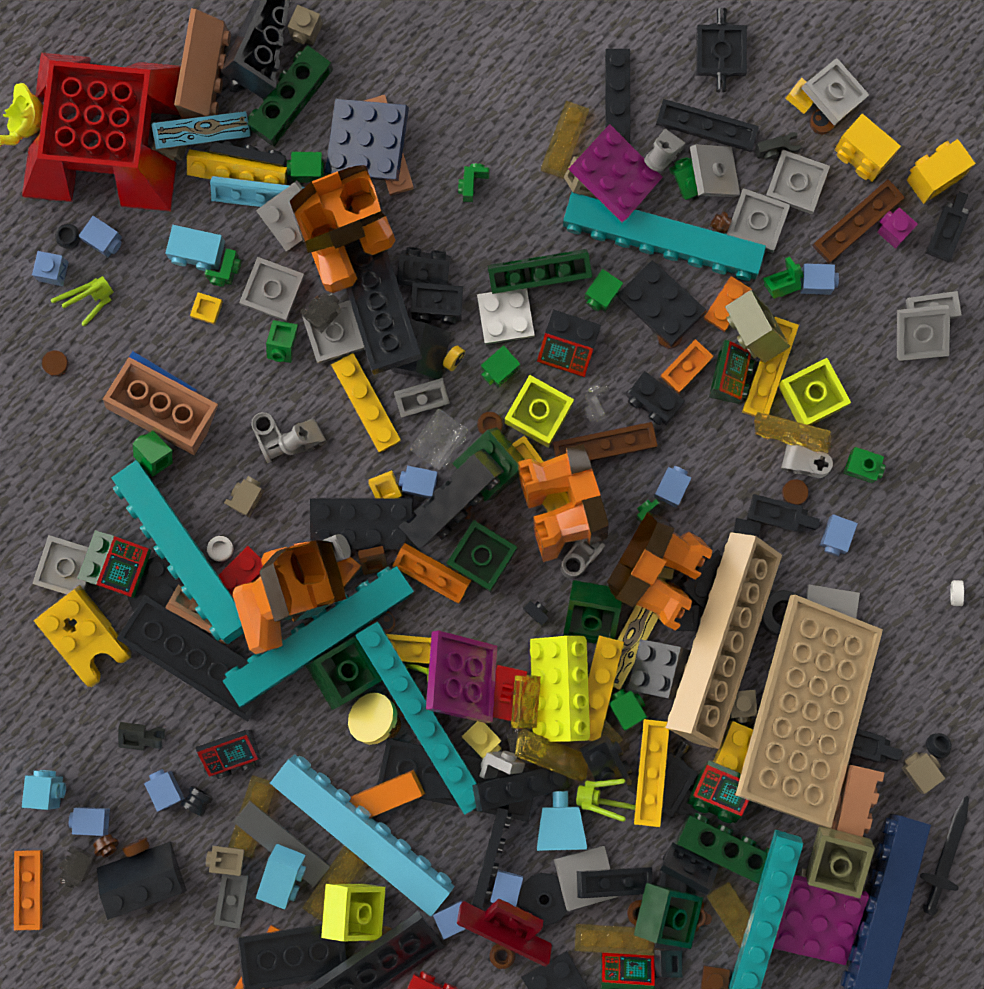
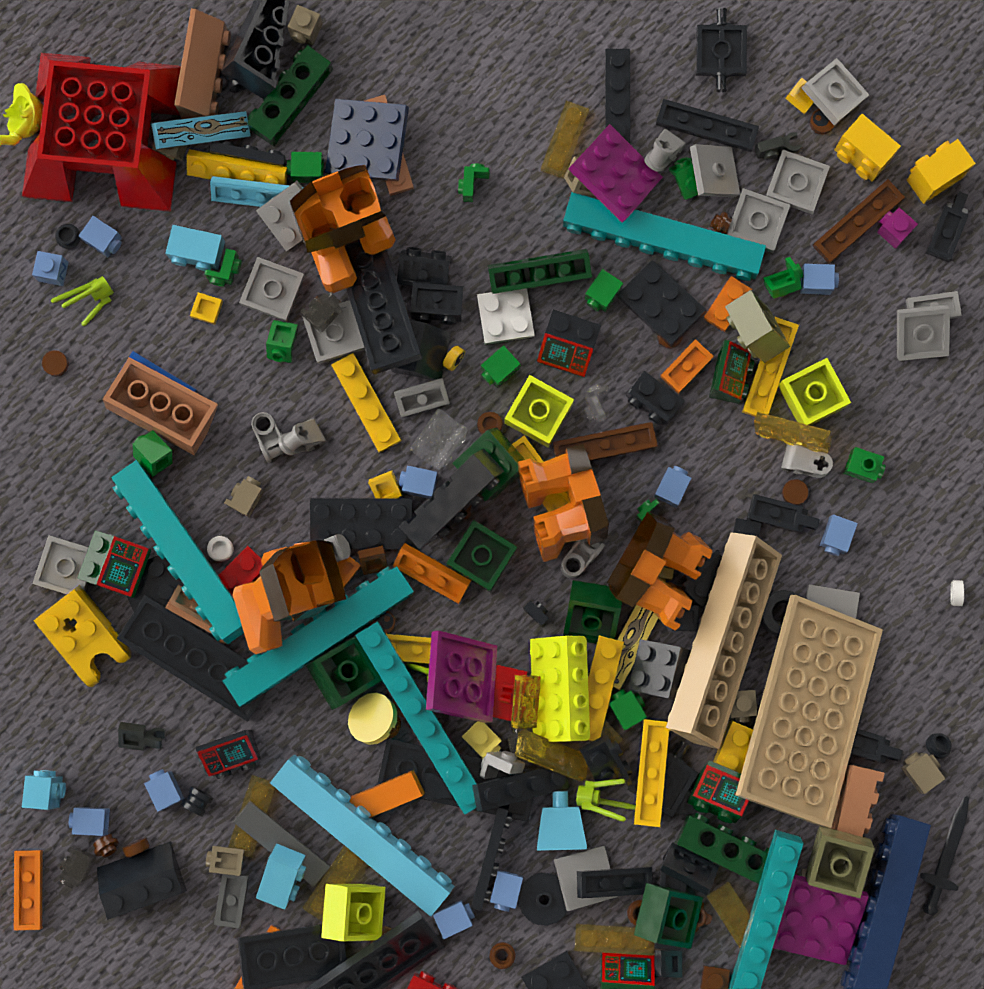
dark red bracket [457,898,552,967] -> none

